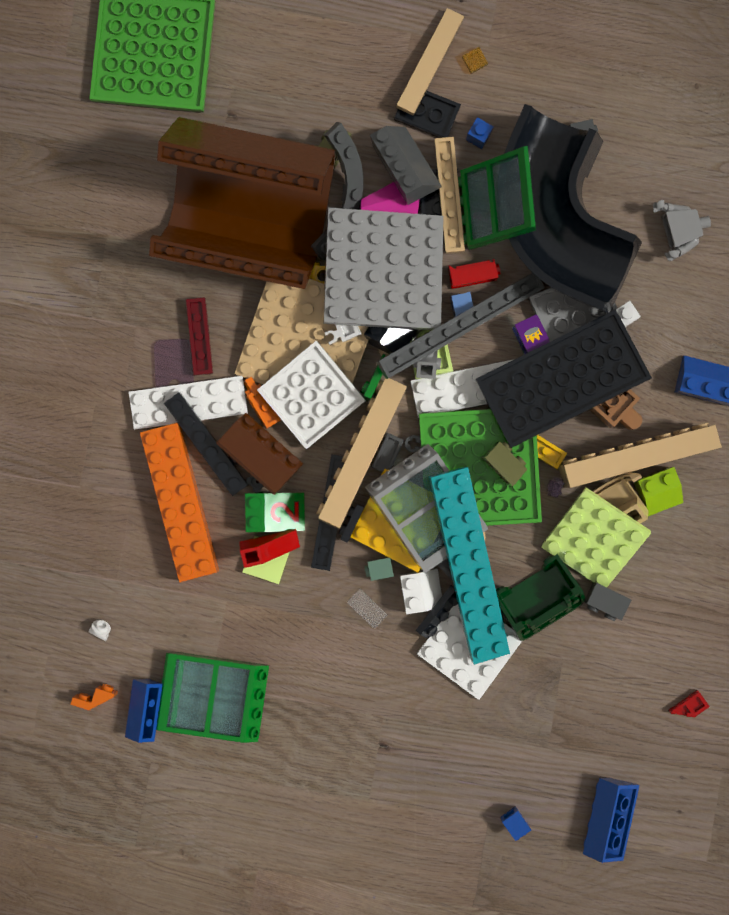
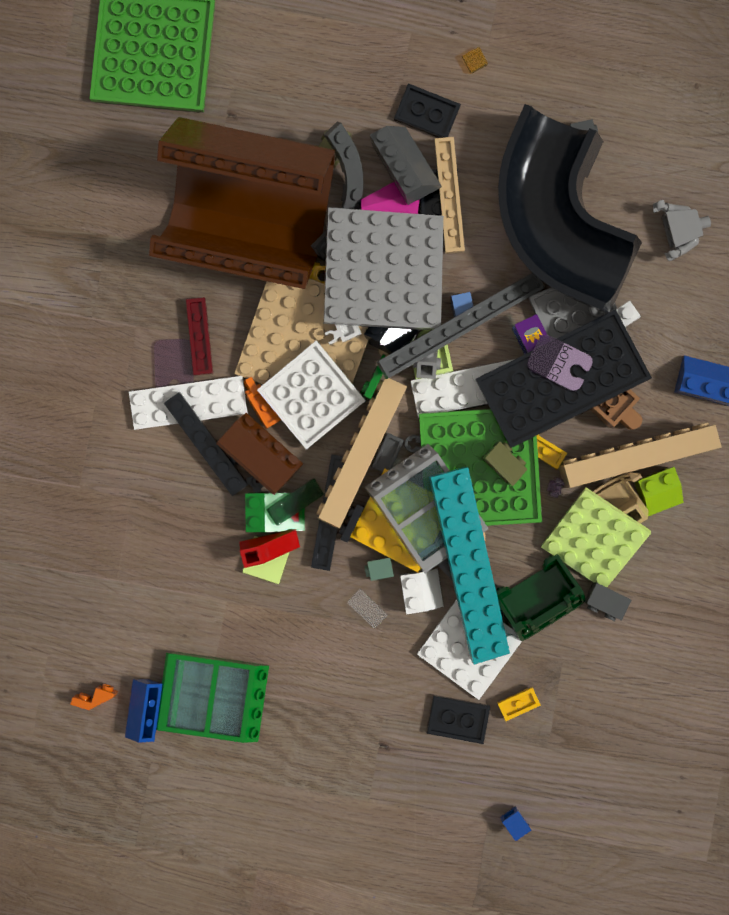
white plate [89,620,111,641] -> none
orange brick [140,423,220,583] -> none
tan tile [396,8,464,116] -> none
black plate [415,585,458,639] -> none
red window [448,259,500,289] -> none
window [458,146,536,250] -> none
blue brick [466,117,494,149] -> none
blue slope [583,778,640,863] -> none
red tile [668,690,710,718] -> none
none -> clear green tile [266,478,324,526]
none -> black tile [426,695,490,744]
none -> yellow plate [497,687,541,721]
none -> clear purple piece [527,335,593,391]

